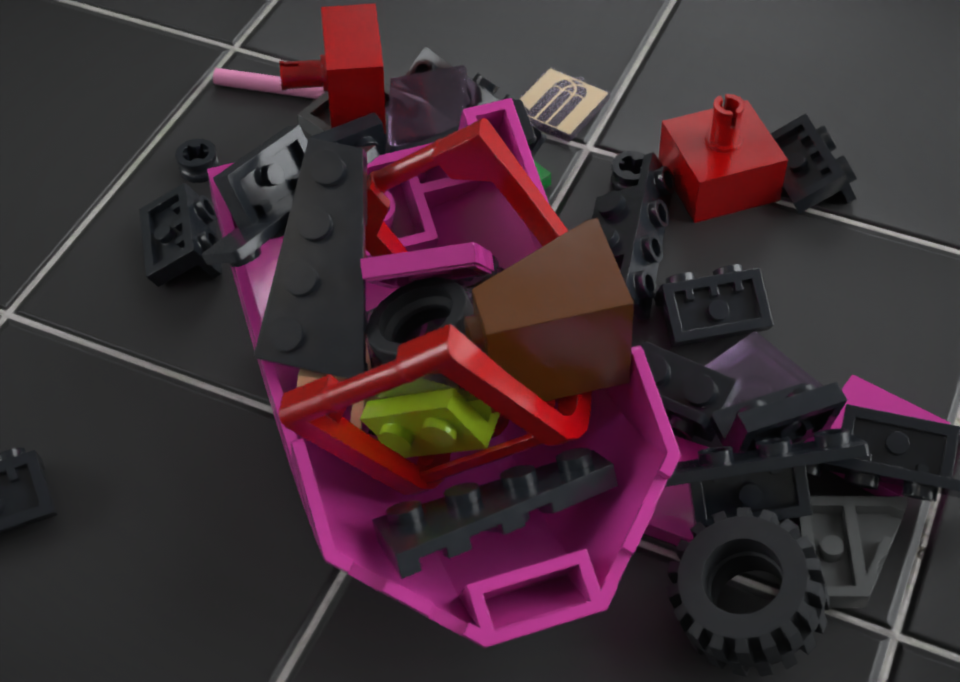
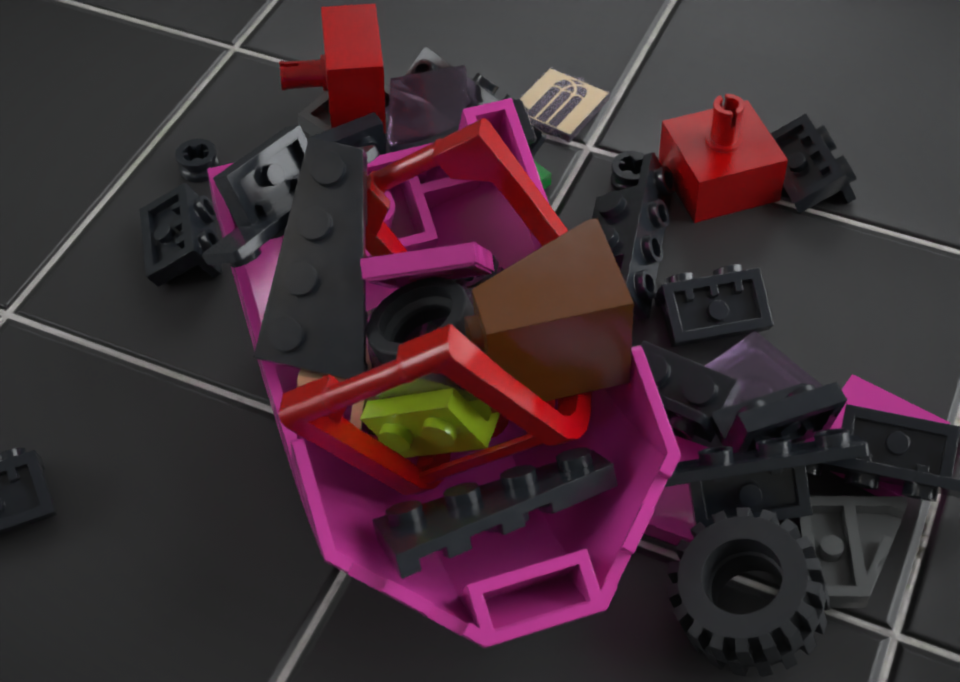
bright pink bar [213,68,326,99] -> none

